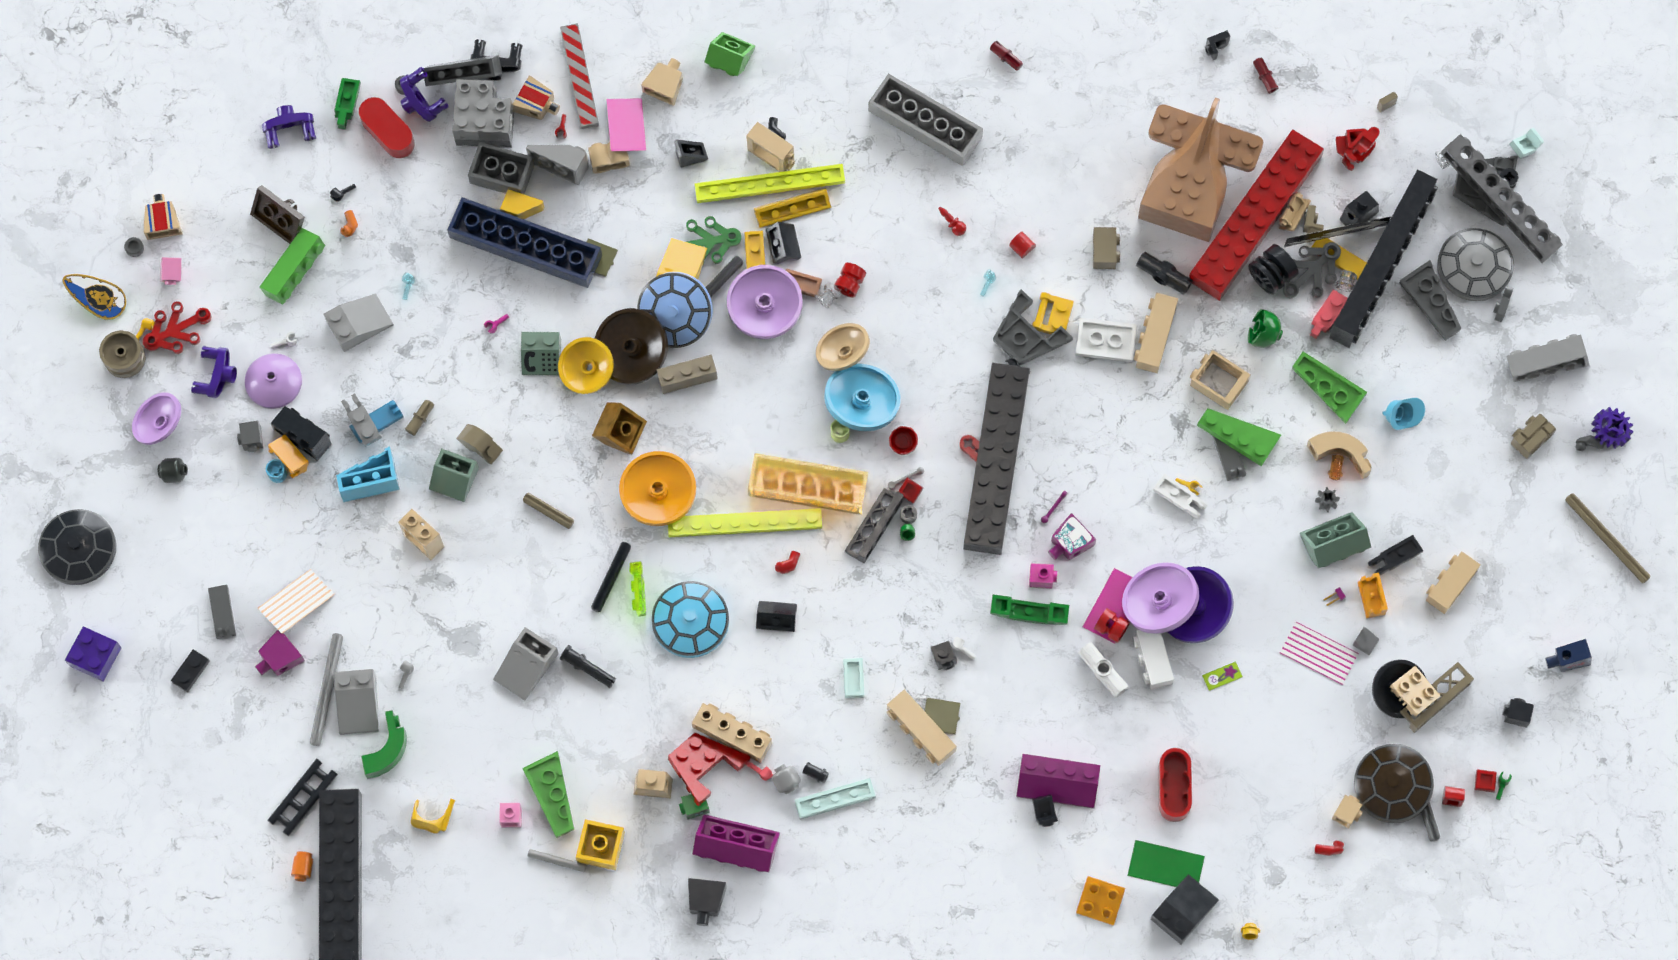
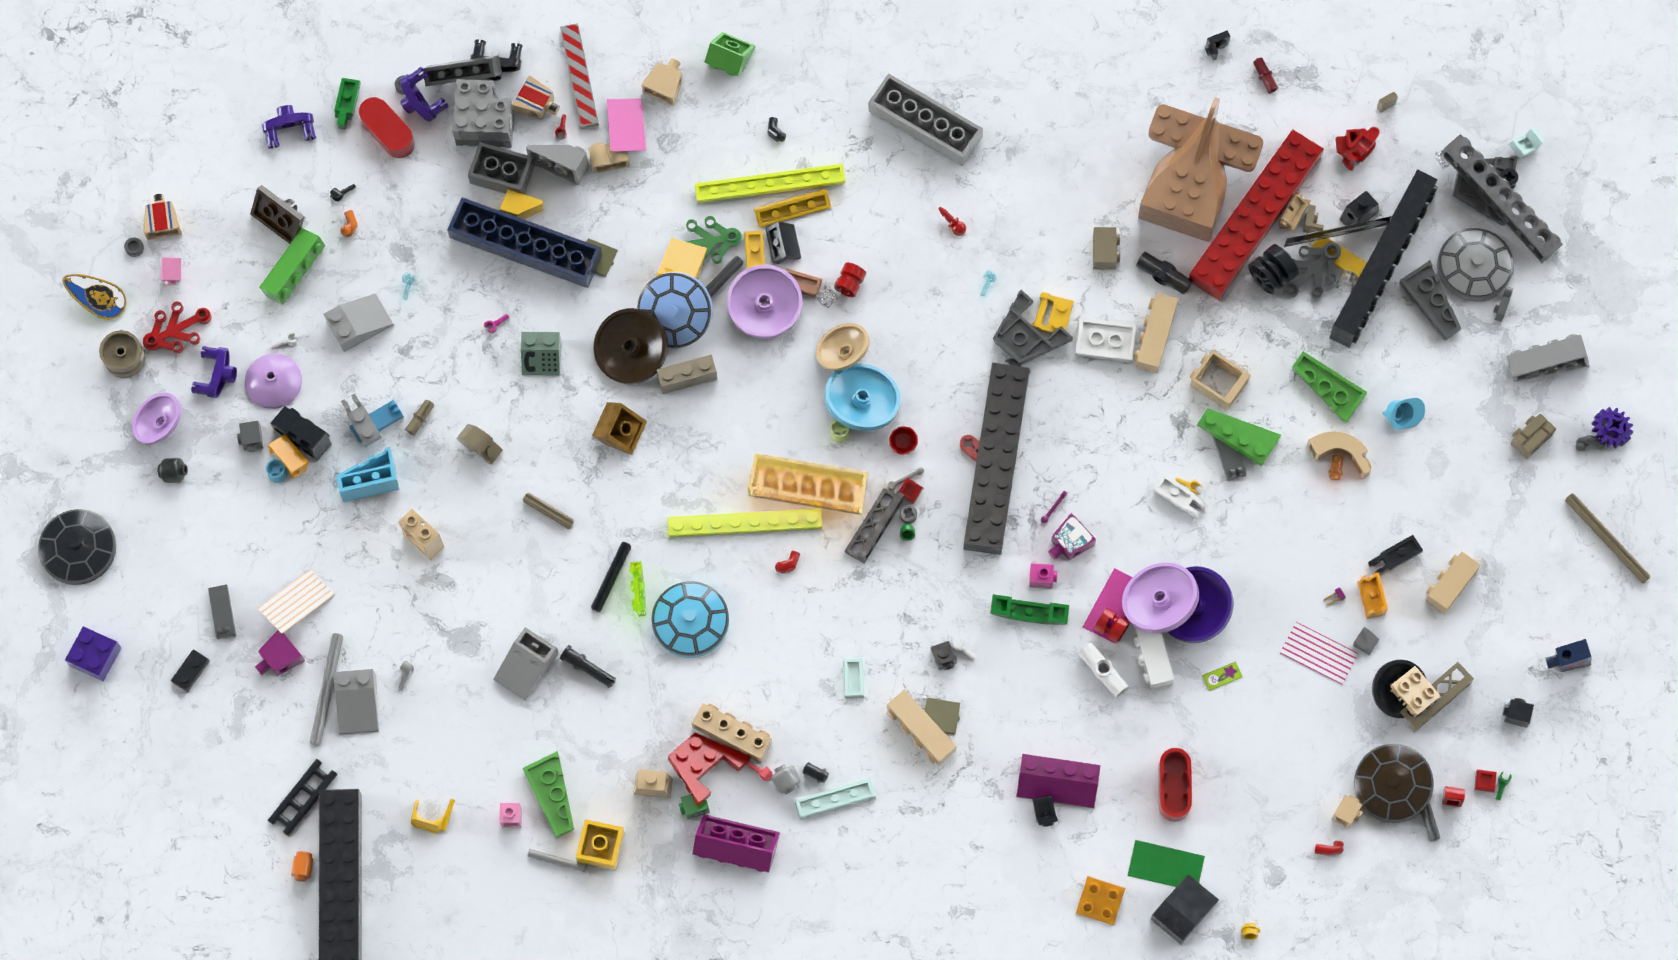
yellow hand [136,318,155,340] -> none
green arch [361,710,407,779] -> none
sand green slope [429,448,479,502] -> none
yellow dish [558,337,614,394] -> none
light orange dish [619,451,696,526] -> none
black slope [674,140,708,168] -> none
black torso [688,878,727,926] -> none
tan window [746,122,795,172] -> none
black panel [756,601,797,632] -> none
dark red axle [990,41,1023,71] -> none
red brick [1009,231,1036,259] -> none
green cylinder [1248,309,1283,348] -> none
sand green slope [1300,512,1371,568] -> none
coral hinge [1310,289,1348,339] -> none
dark grey gear [1315,487,1340,512] -> none

